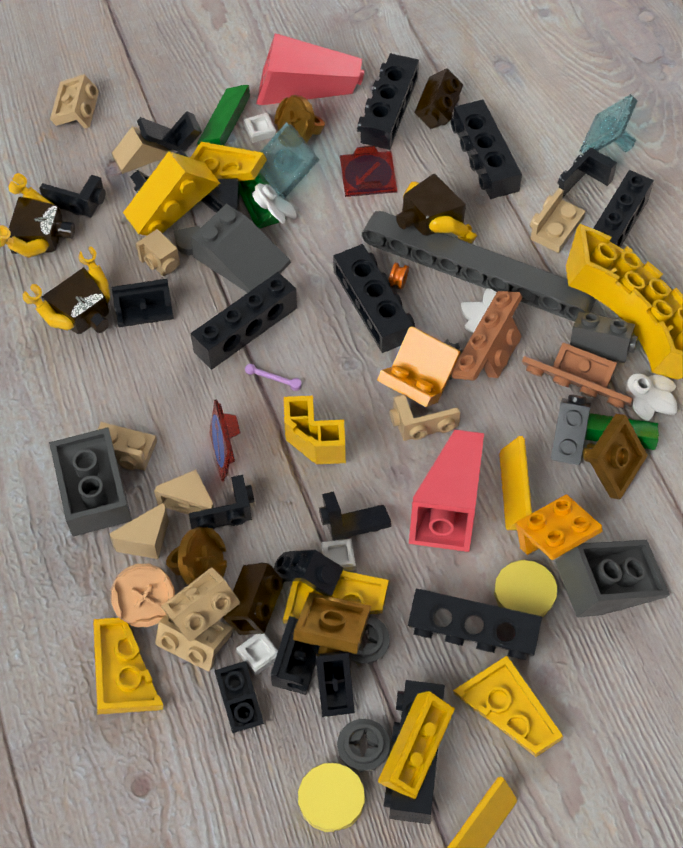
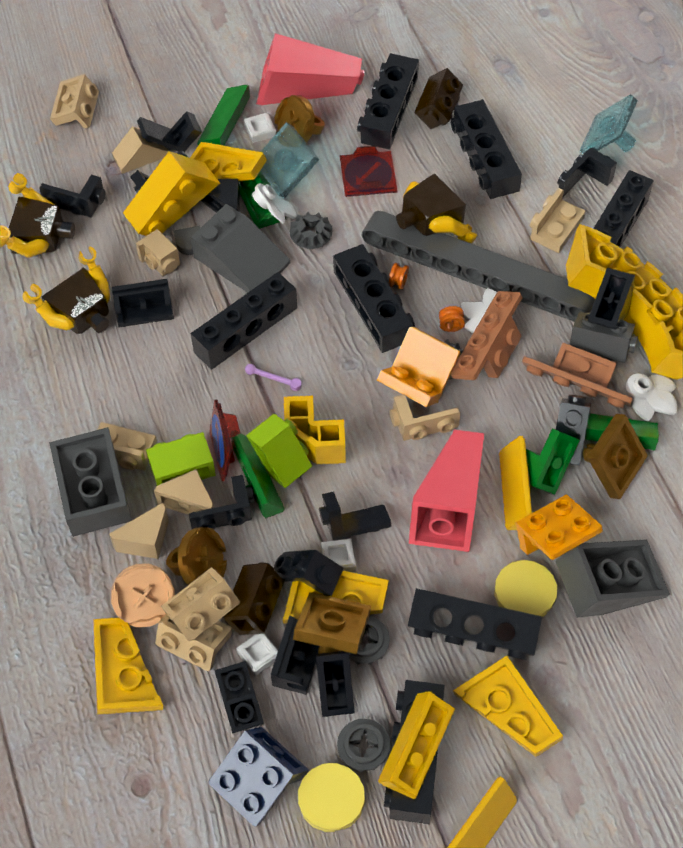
none -> lime brick [146,432,216,486]
none -> bracket [209,727,309,826]
none -> green slope [230,431,285,519]
none -> lime brick [246,414,312,488]
none -> dark grey gear [289,212,332,249]
none -> orange bush [439,306,465,332]
none -> green slope [526,428,580,495]
none -> black slope [588,268,635,330]

